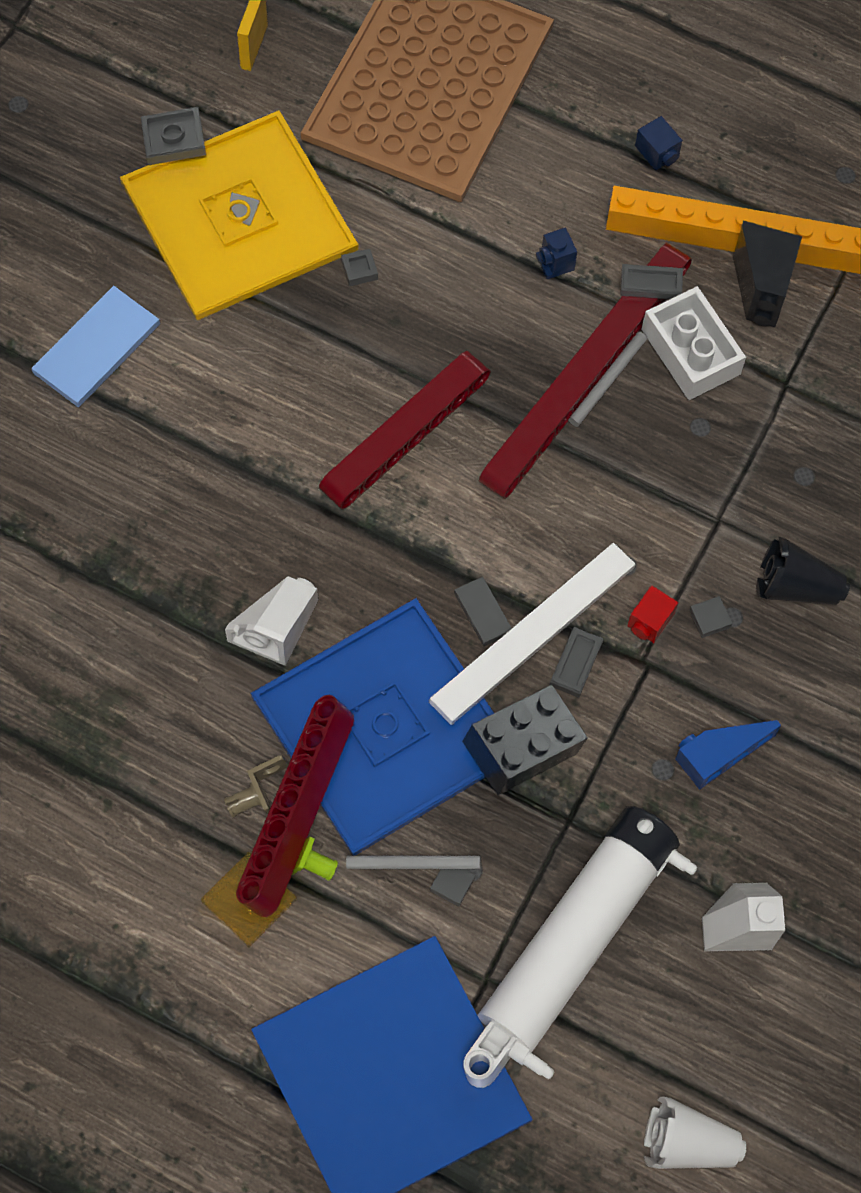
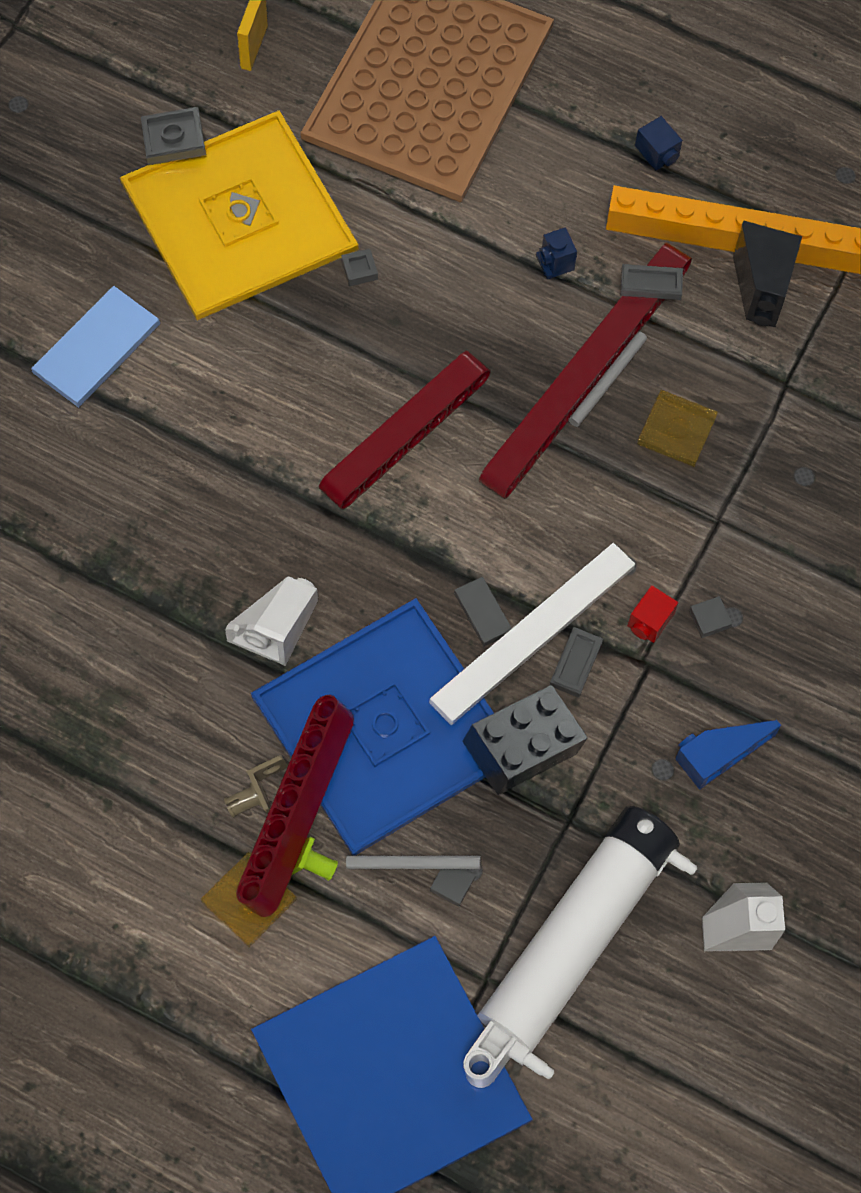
white brick [641,286,746,400] -> none
white cone [644,1097,746,1169] -> none
black cone [756,537,850,605] -> none
none -> clear yellow tile [637,390,718,467]

